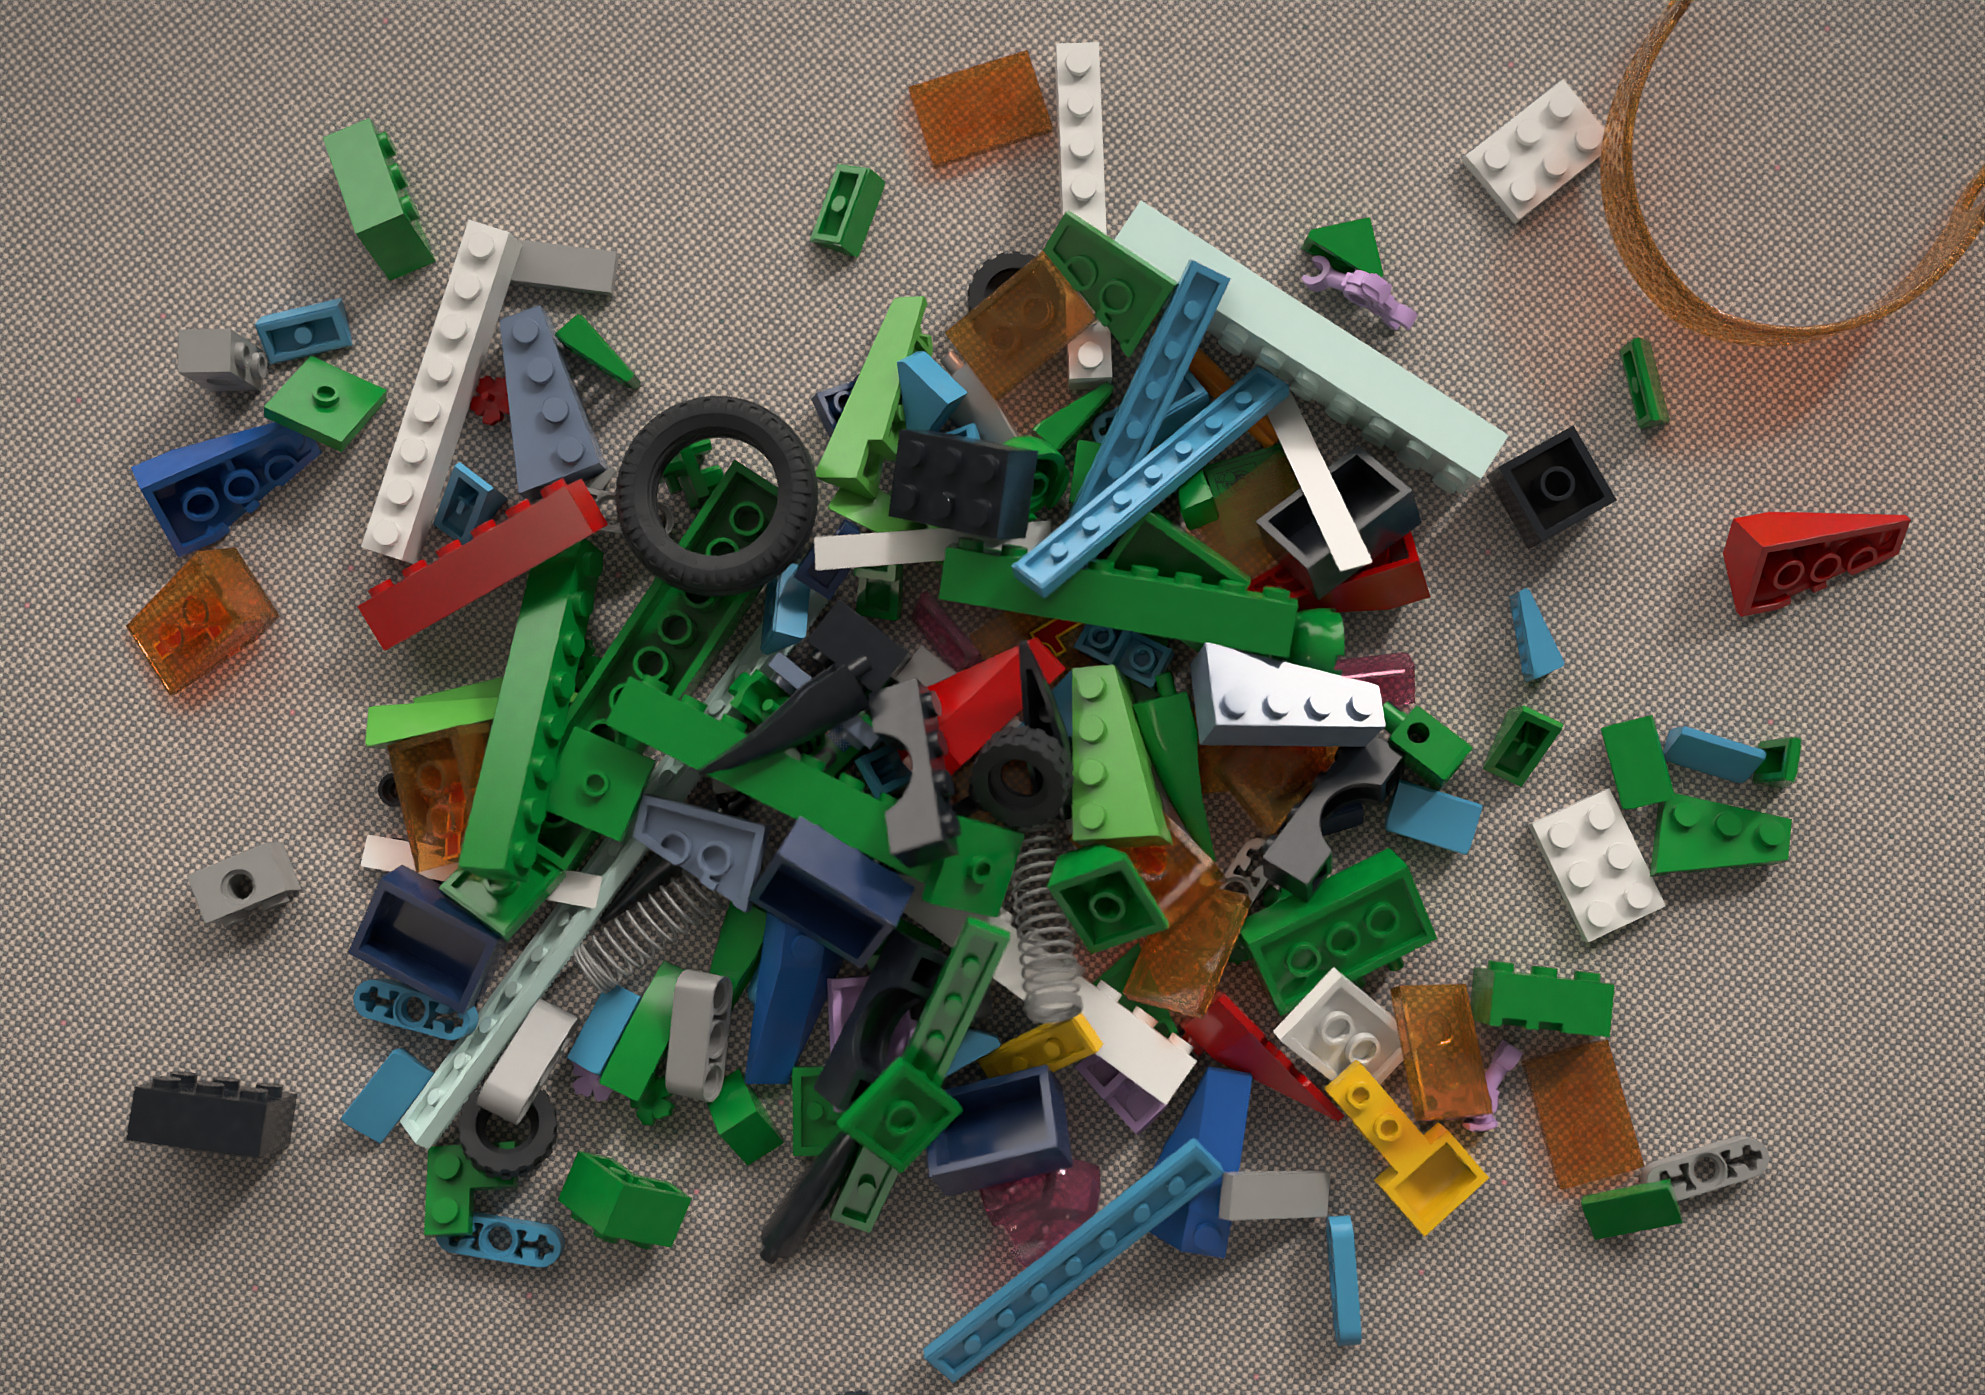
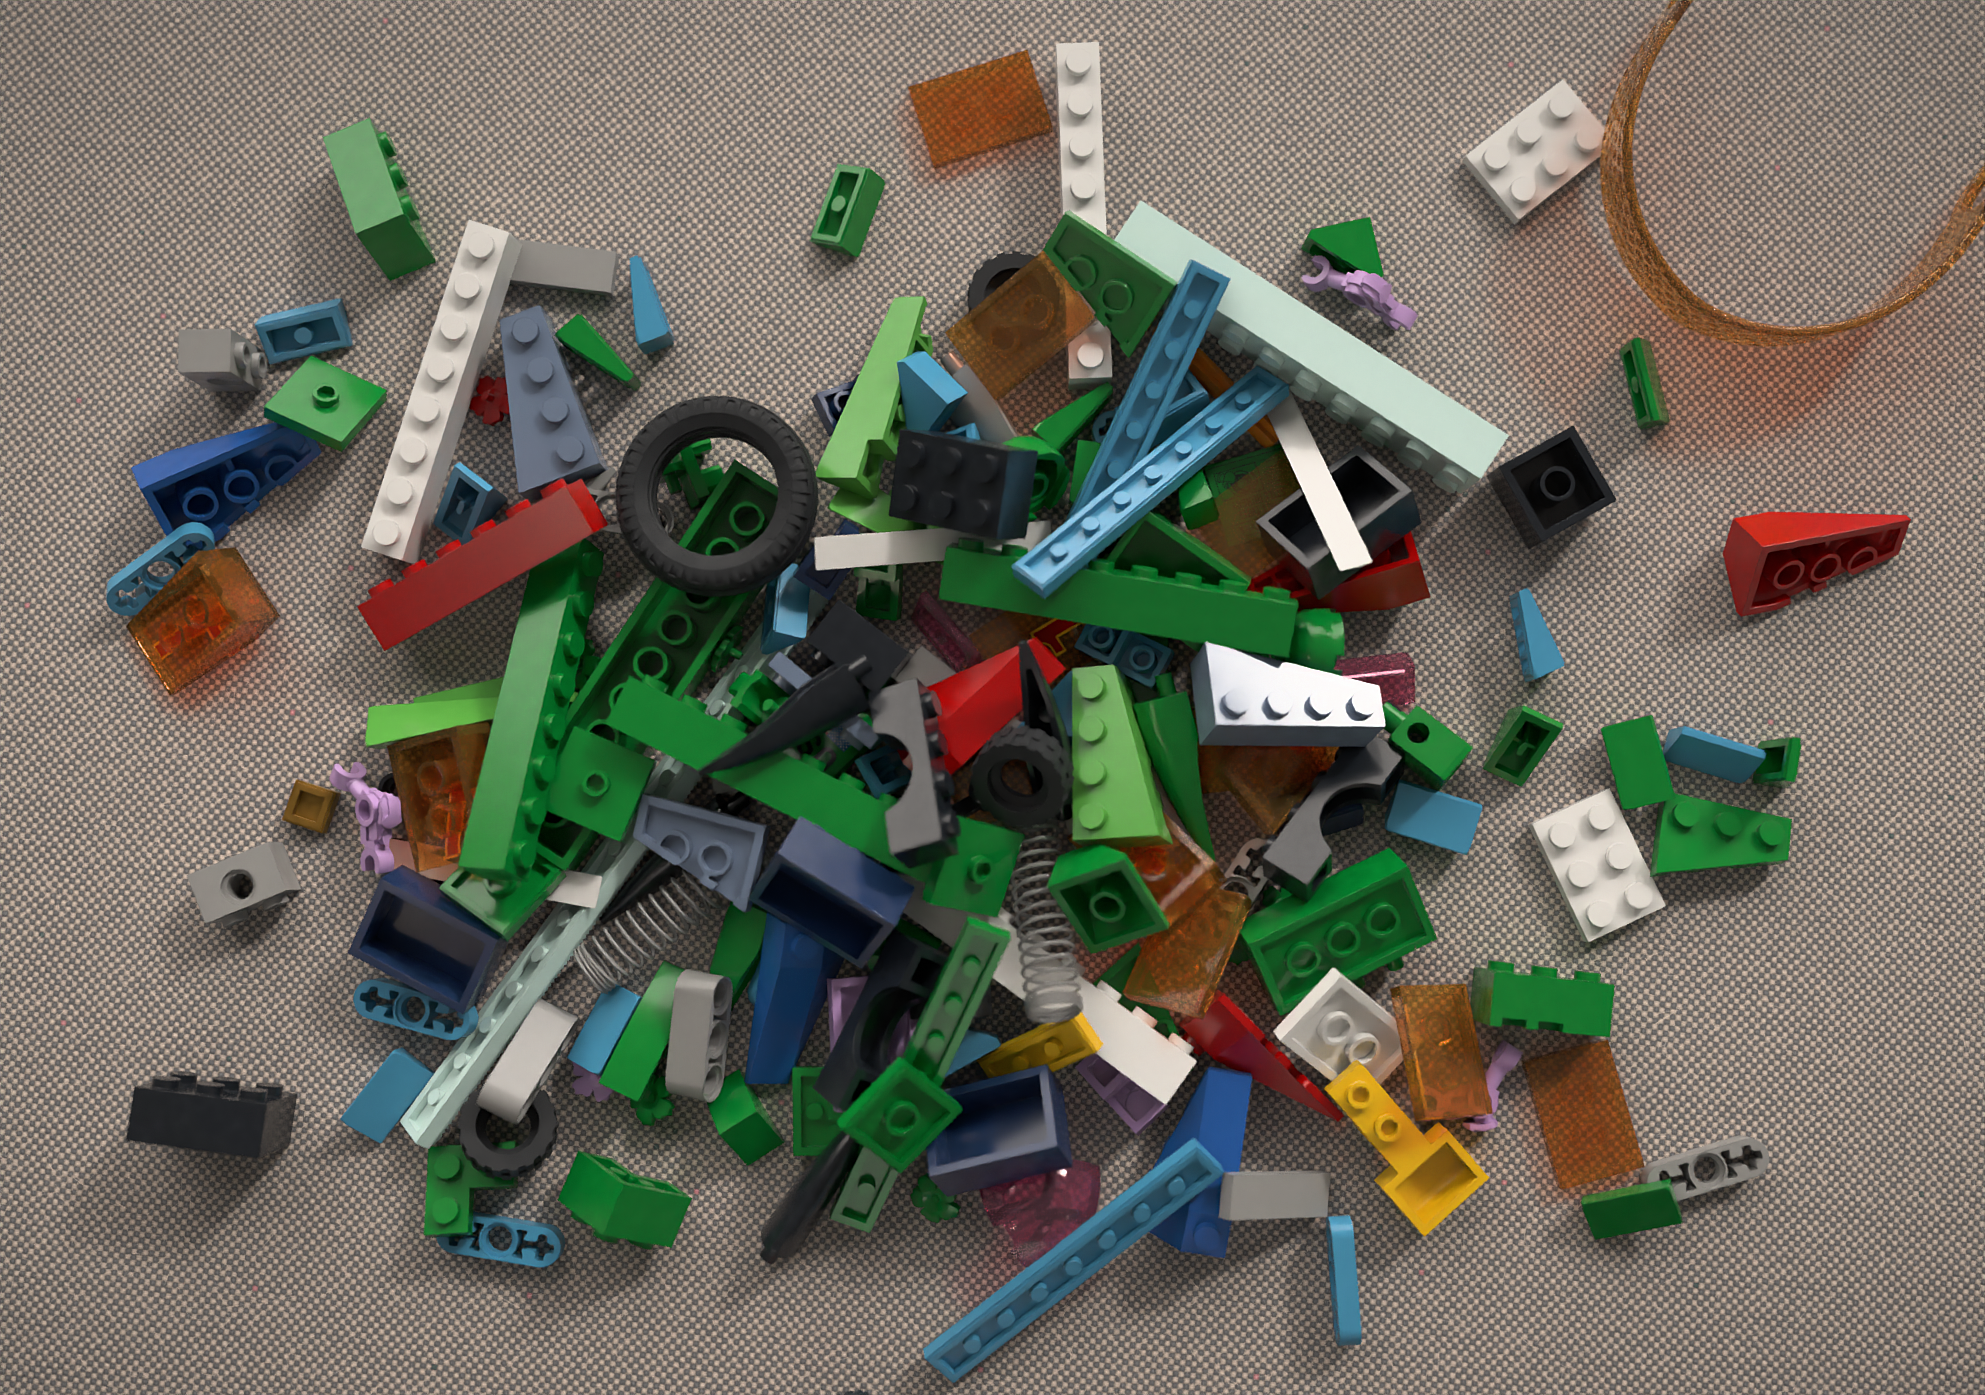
none -> dark azure beam [106,522,215,616]
none -> pearl gold tile [282,779,341,834]
none -> lavender piece [329,762,402,874]
none -> dark azure slope [629,255,675,354]
none -> green plant [711,625,744,672]
none -> green plant [910,1172,961,1223]

